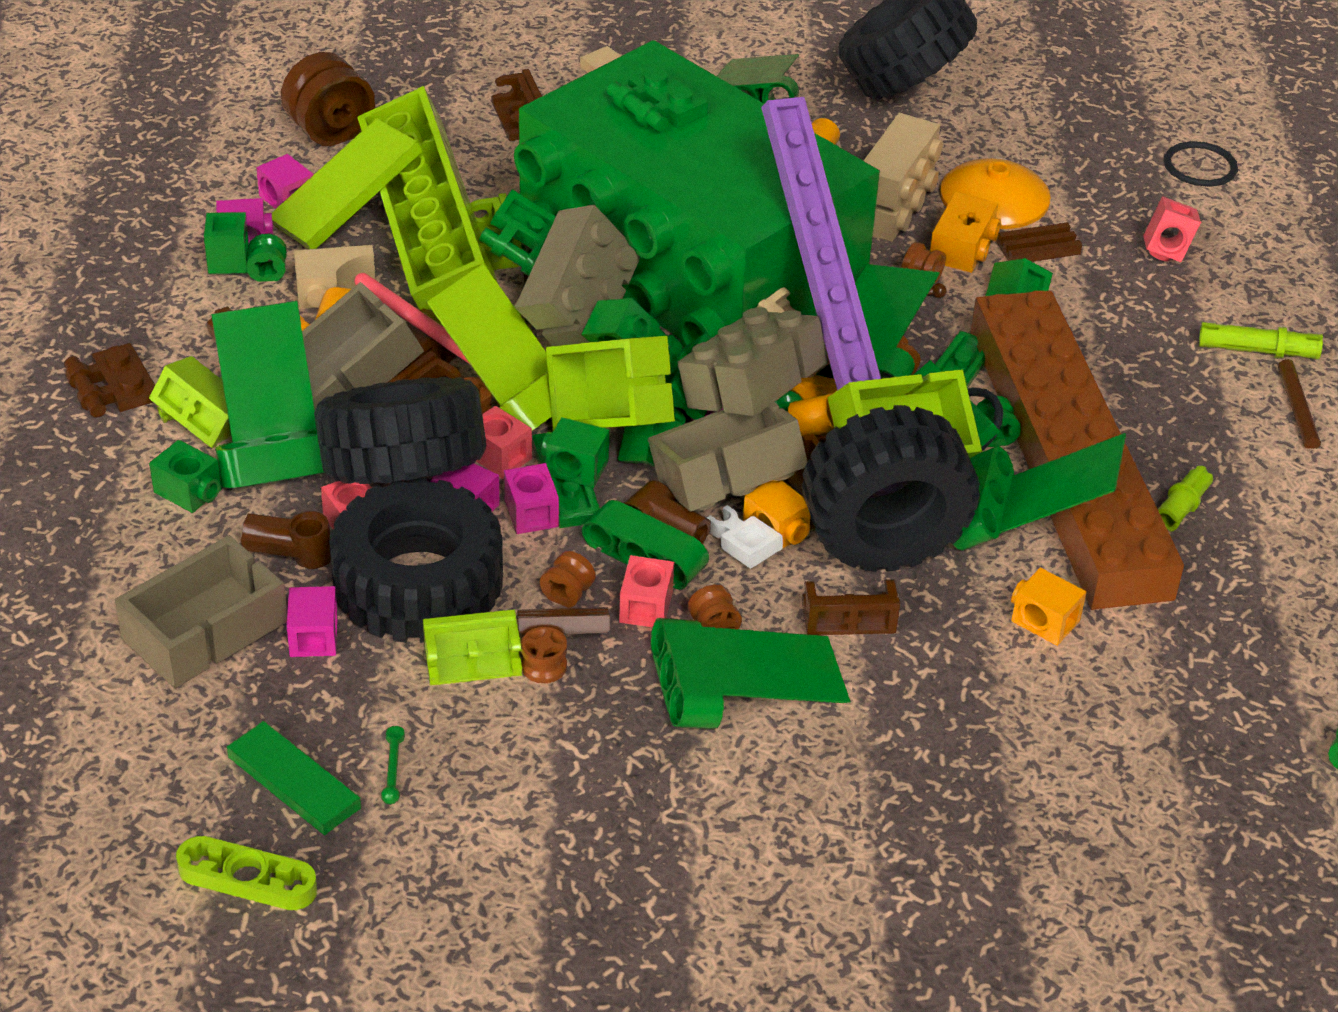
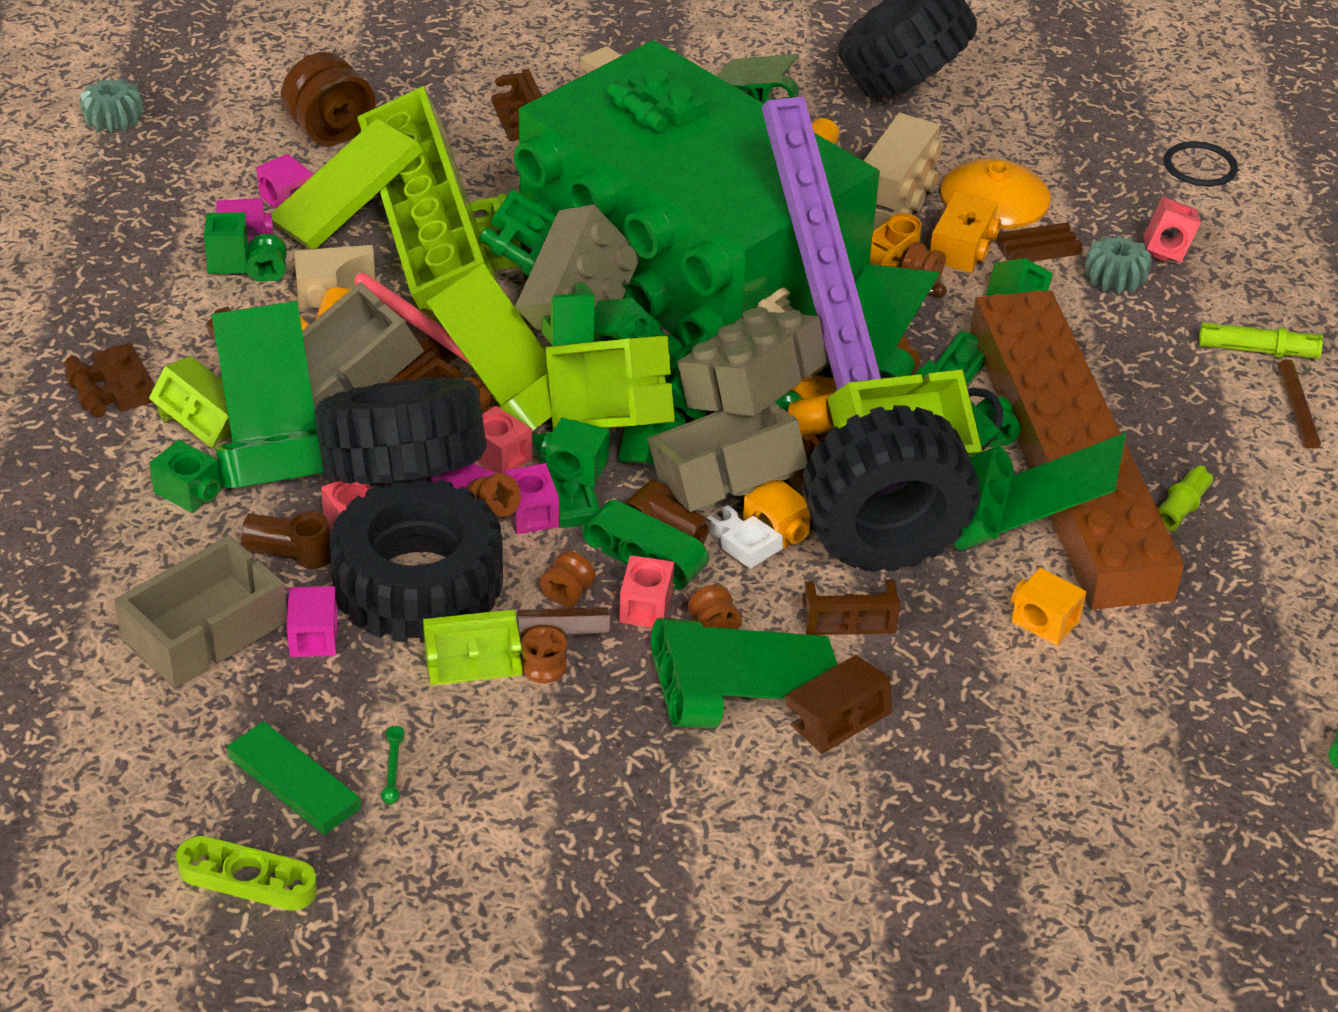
none -> sand green gear [80,77,144,134]
none -> dark orange wheel [466,473,521,518]
none -> green panel [542,282,595,346]
none -> reddish brown hinge [785,655,892,754]
none -> light orange piece [869,213,922,268]
none -> sand green gear [1085,234,1152,295]

